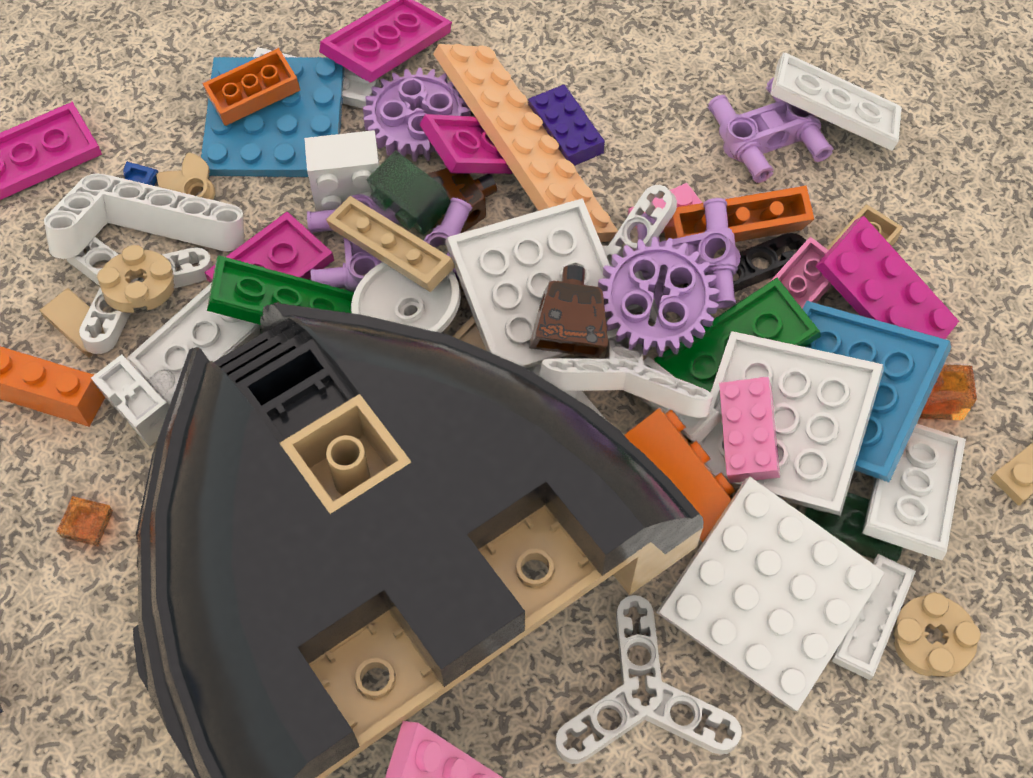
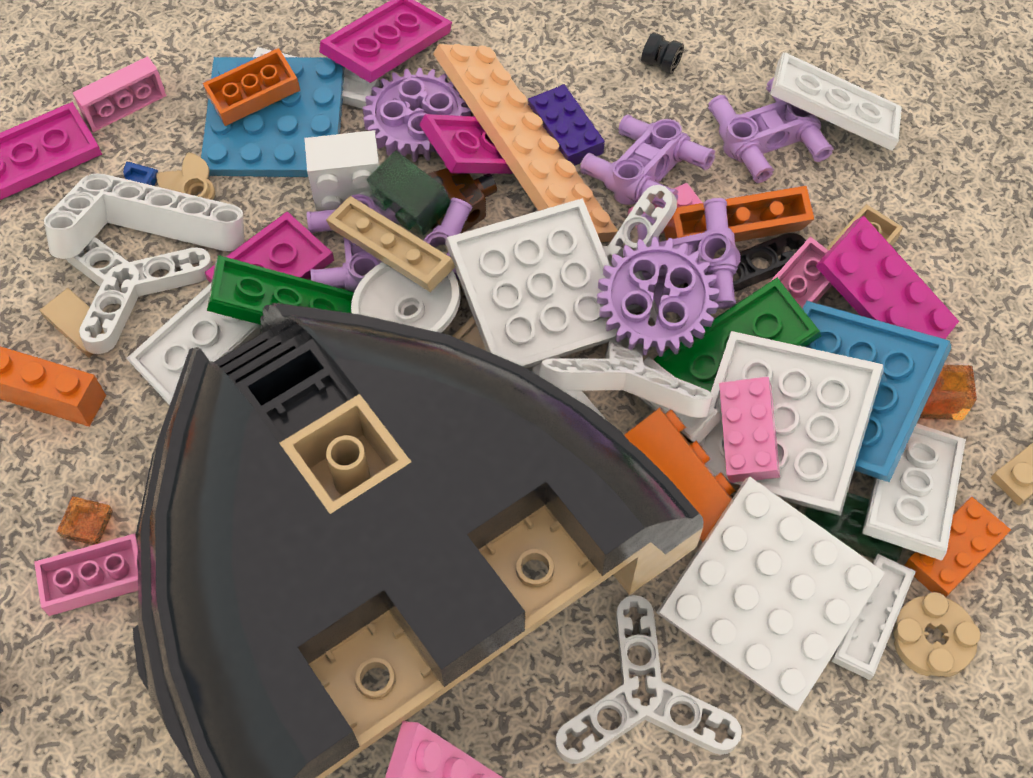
white piece [91,354,176,447] -> none
tan plate [97,245,175,313] -> none
reddish brown torso [529,265,608,358] -> none
none -> bright pink piece [34,533,138,616]
none -> bright pink piece [73,56,166,132]
none -> lavender piece [580,115,715,208]
none -> black wheel [641,32,684,74]
none -> orange piece [904,496,1011,597]

